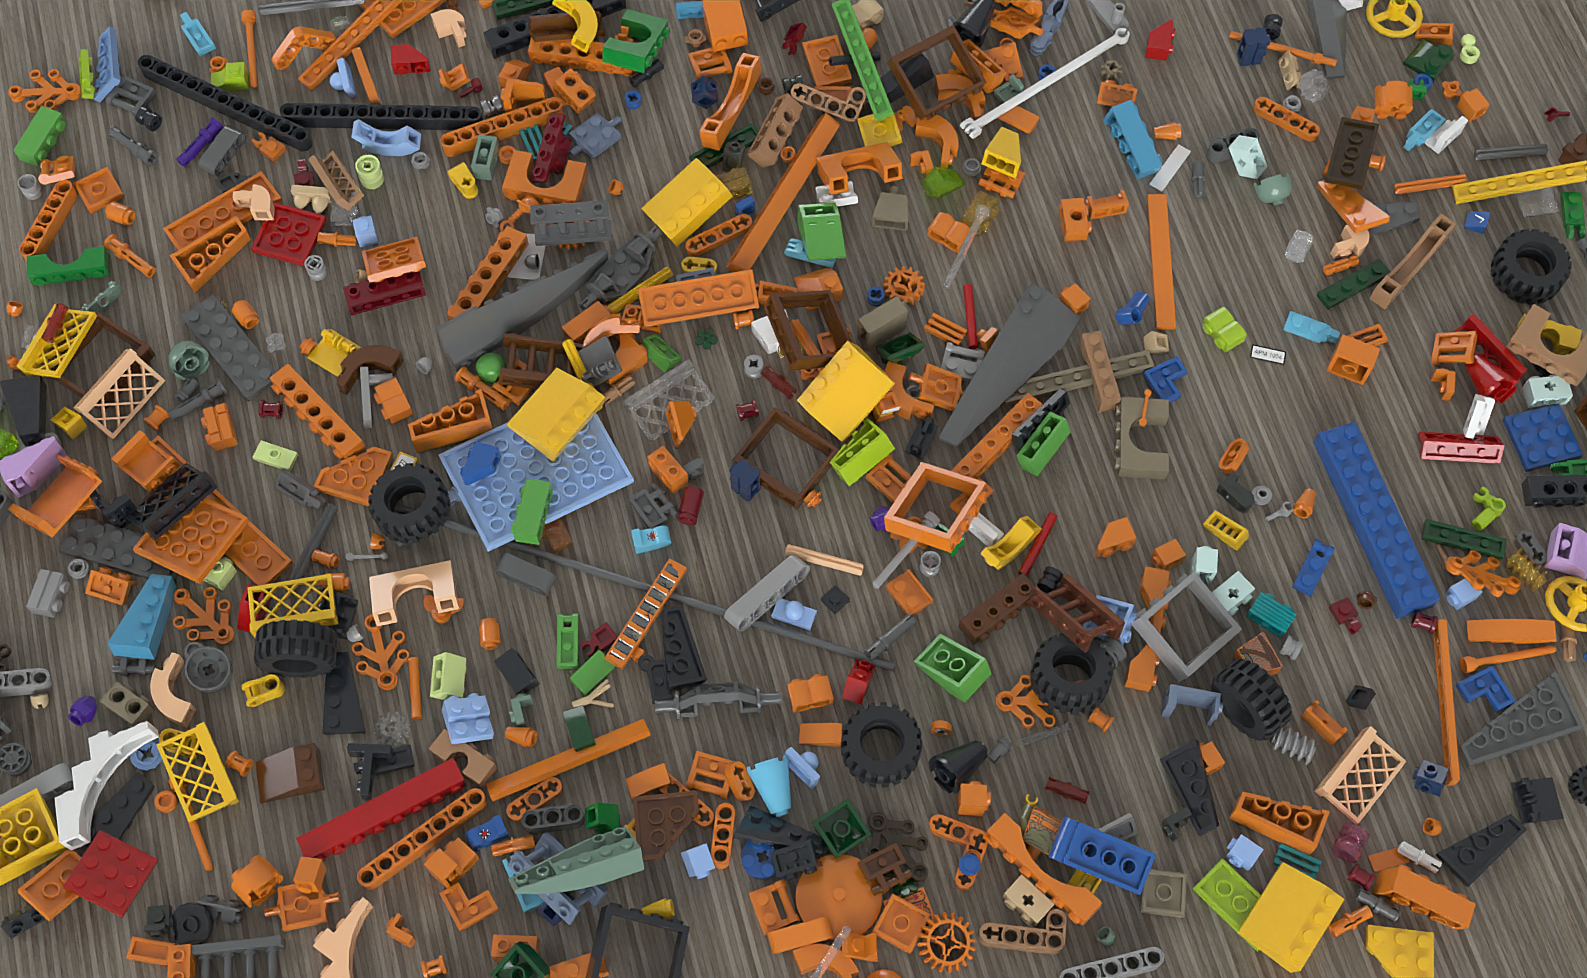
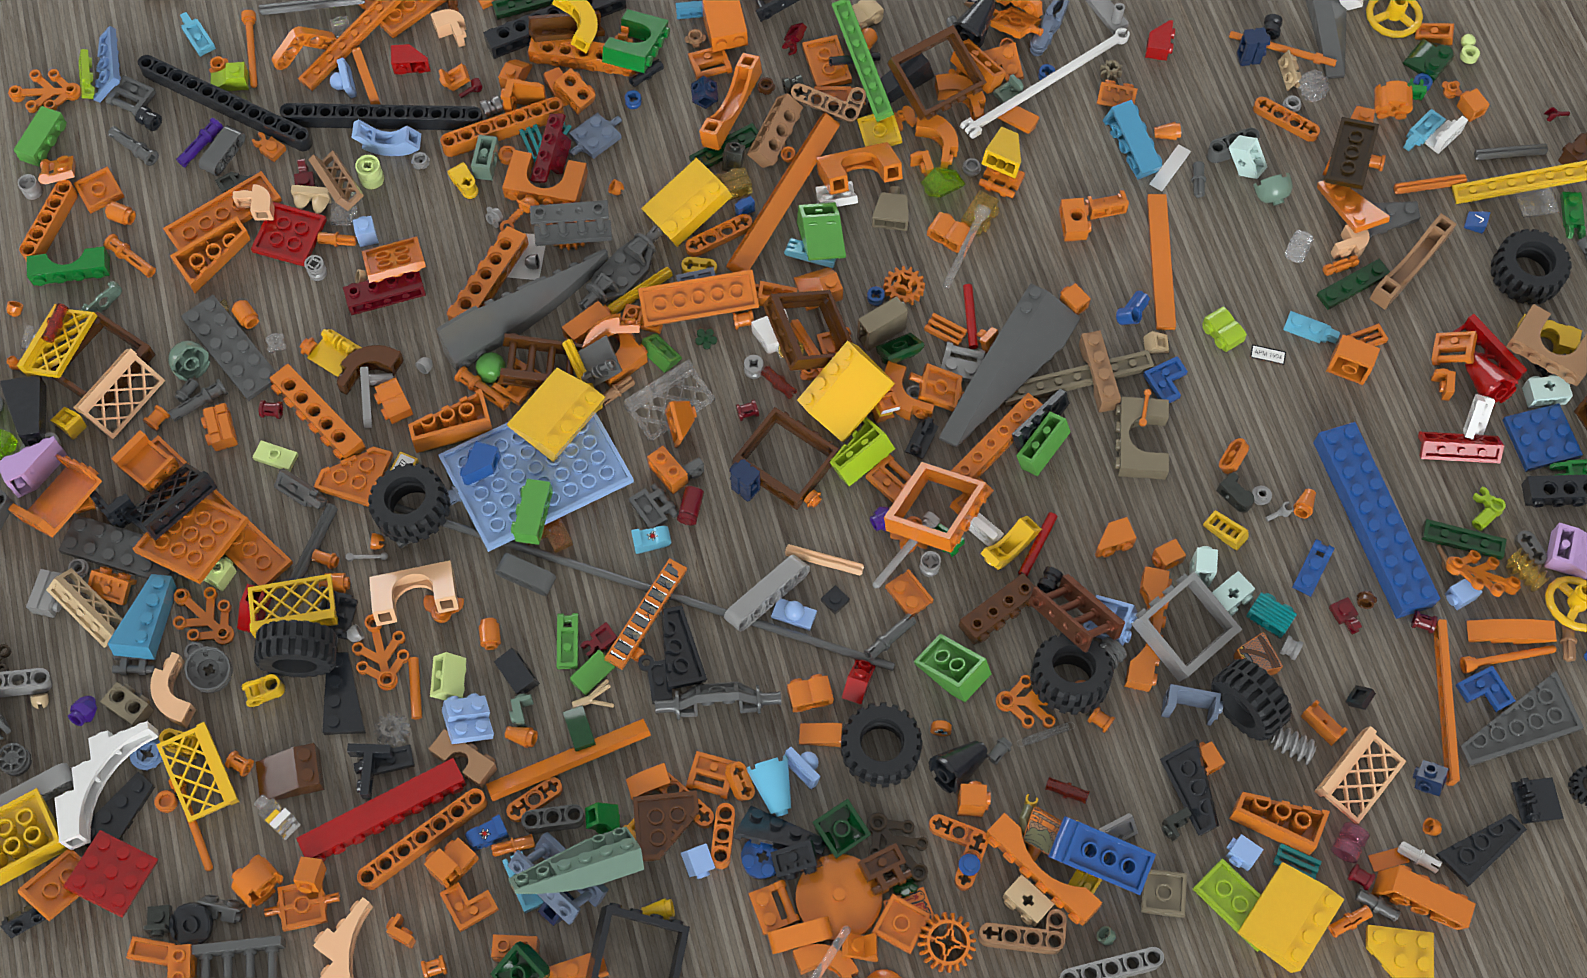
none -> tan fence [46,568,122,648]
none -> clear hips [254,795,301,840]

